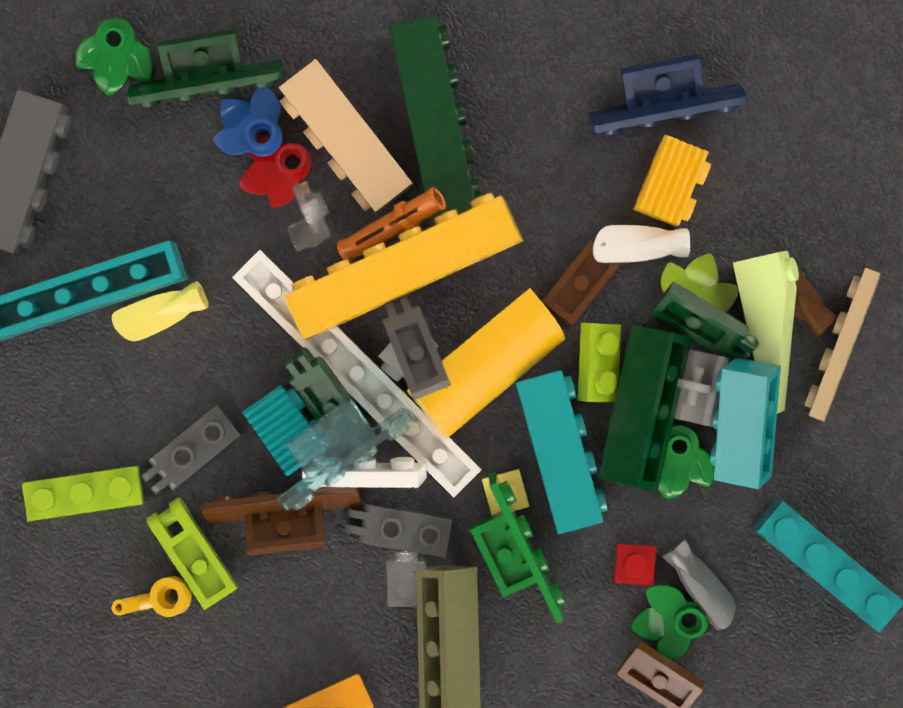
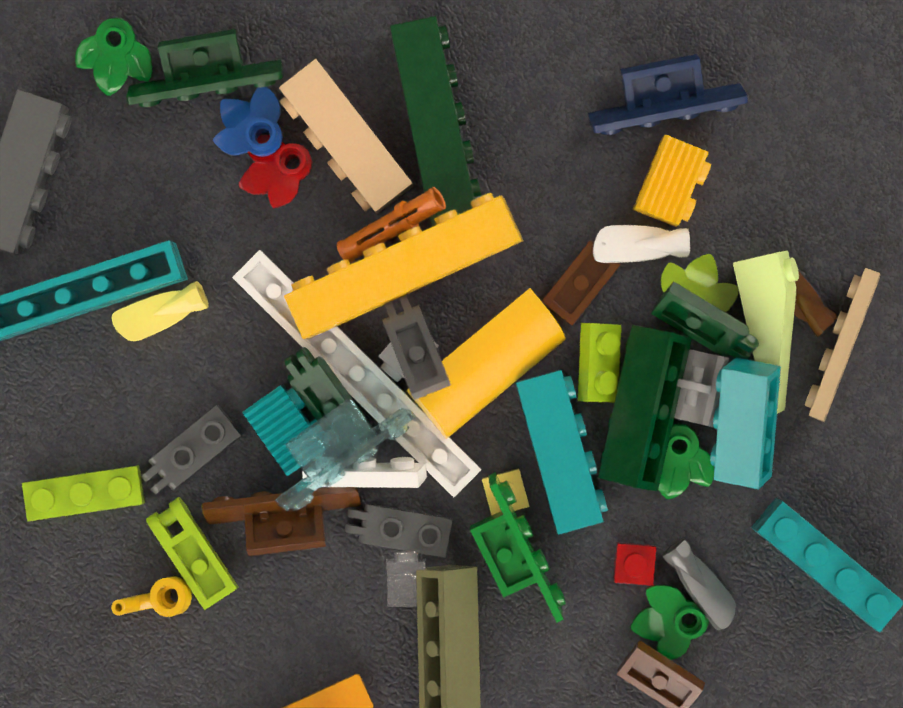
clear bracket [288,181,332,251] -> none

